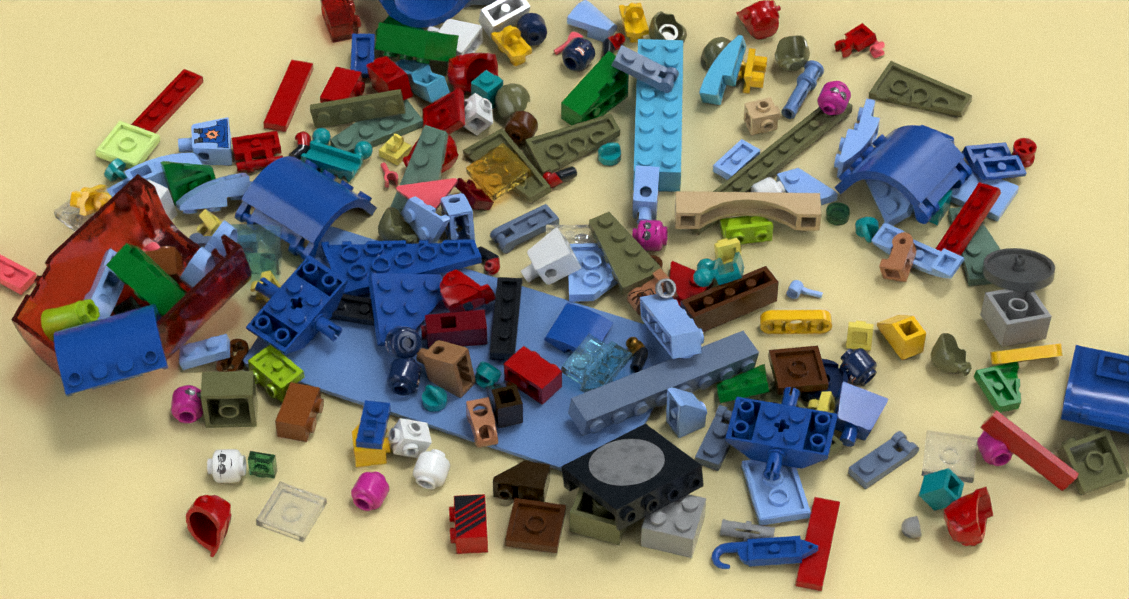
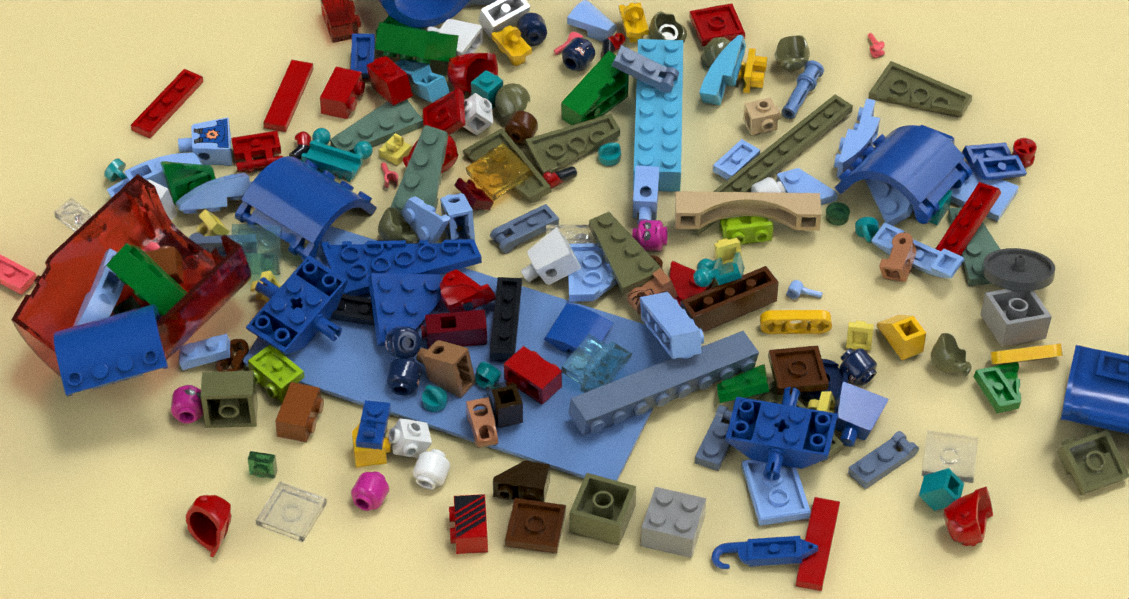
lime plant [41,299,100,342] -> none
yellow hips [70,184,113,216] -> none
yellowish green plate [95,121,161,169] -> none
light blue connector [180,220,238,293] -> none
white head [207,449,247,483] -> none
olive plate [310,89,406,129] -> none
coral tile [396,178,458,210] -> none
arm [478,246,501,275] -> none
black panel [561,423,704,531] -> none
arm [625,337,648,372] -> none
light grey hinge [655,278,676,298] -> none
light blue slope [666,387,707,438] -> none
light grey pin [720,519,775,542] -> none
red helmet [736,0,781,39] -> none
dark pink head [817,80,851,115] -> none
red plate [834,23,877,58] -> none
light grey hinge [901,516,922,538] -> none
dark pink head [977,431,1013,466] -> none
red tile [980,410,1079,491] -> none
none -> red plate [689,3,745,47]

